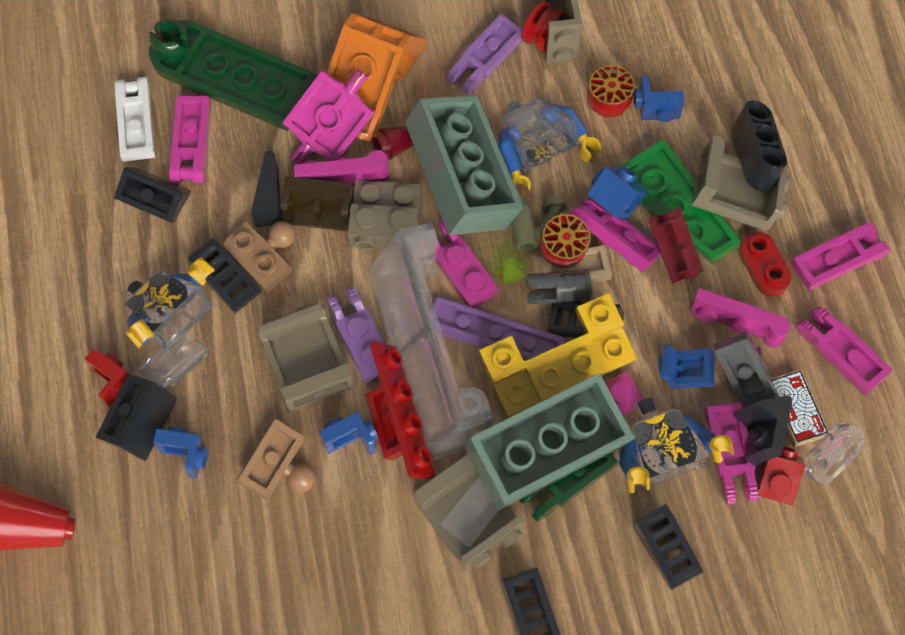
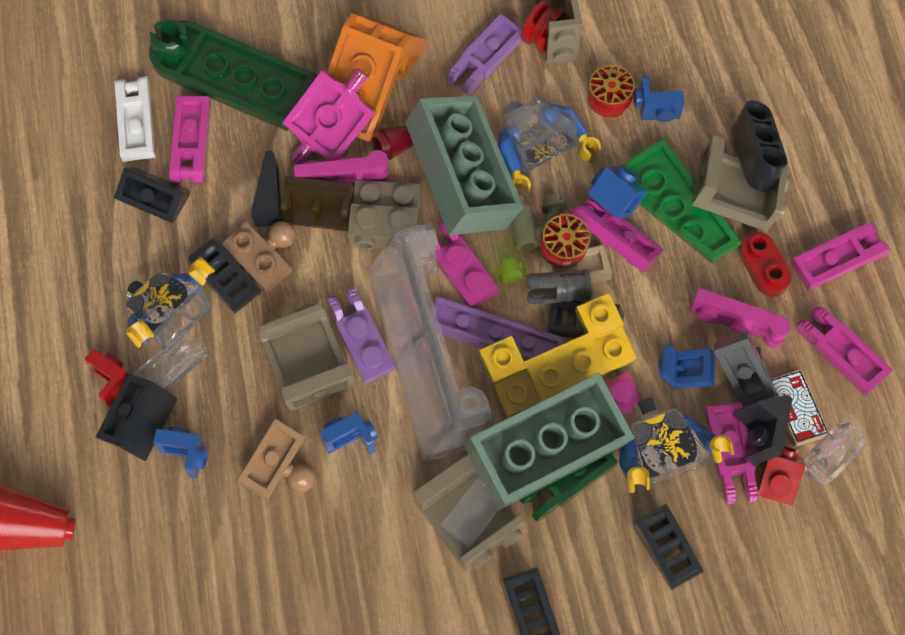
red bracket [365,342,436,479] -> none
dark red hinge [648,208,704,284] -> none

